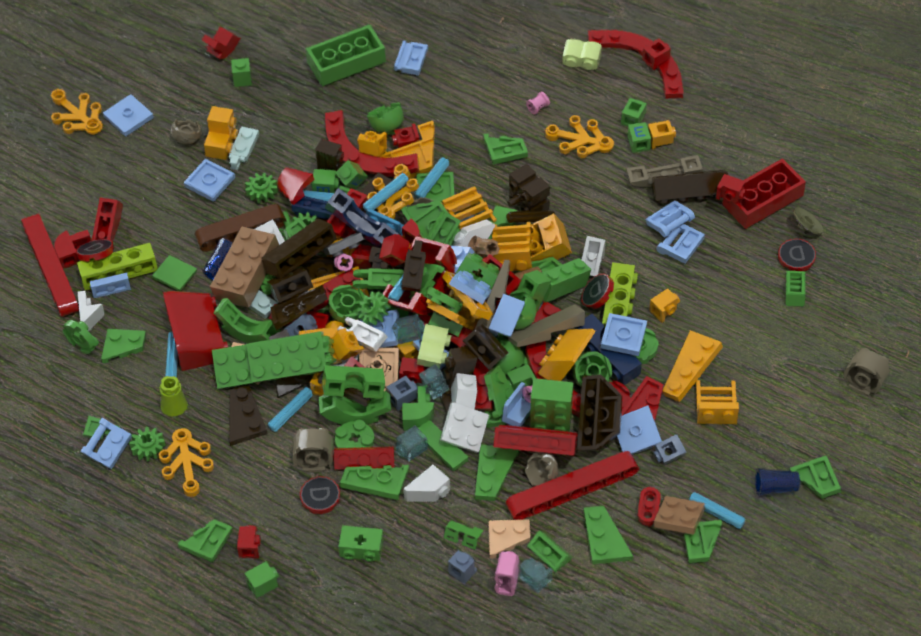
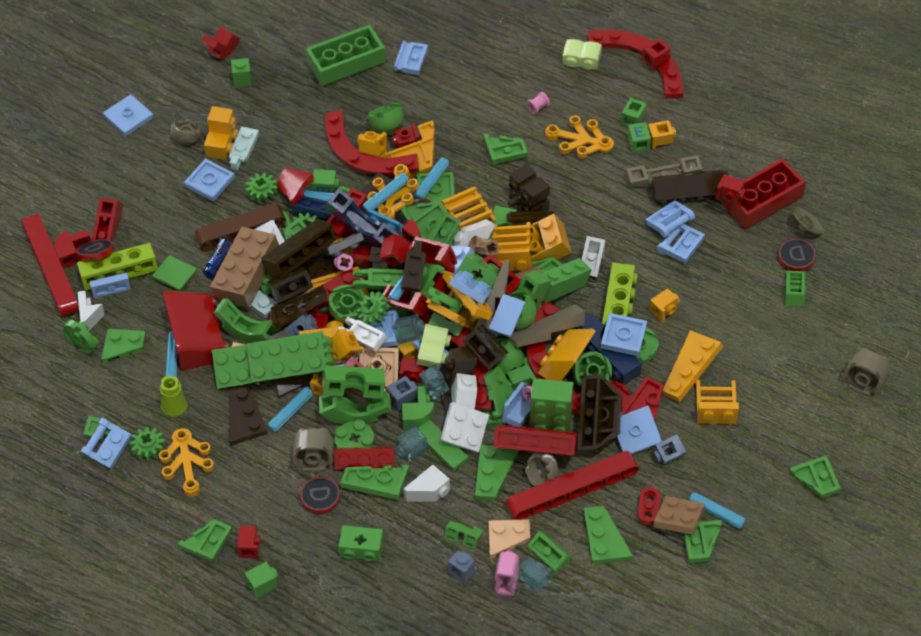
light orange plant [51,89,103,134] -> none
dark brown brick [315,139,344,178] -> none
bright green brick [335,160,368,189] -> none
tile [581,273,614,309] -> none
clear blue plant [755,468,800,496] -> none

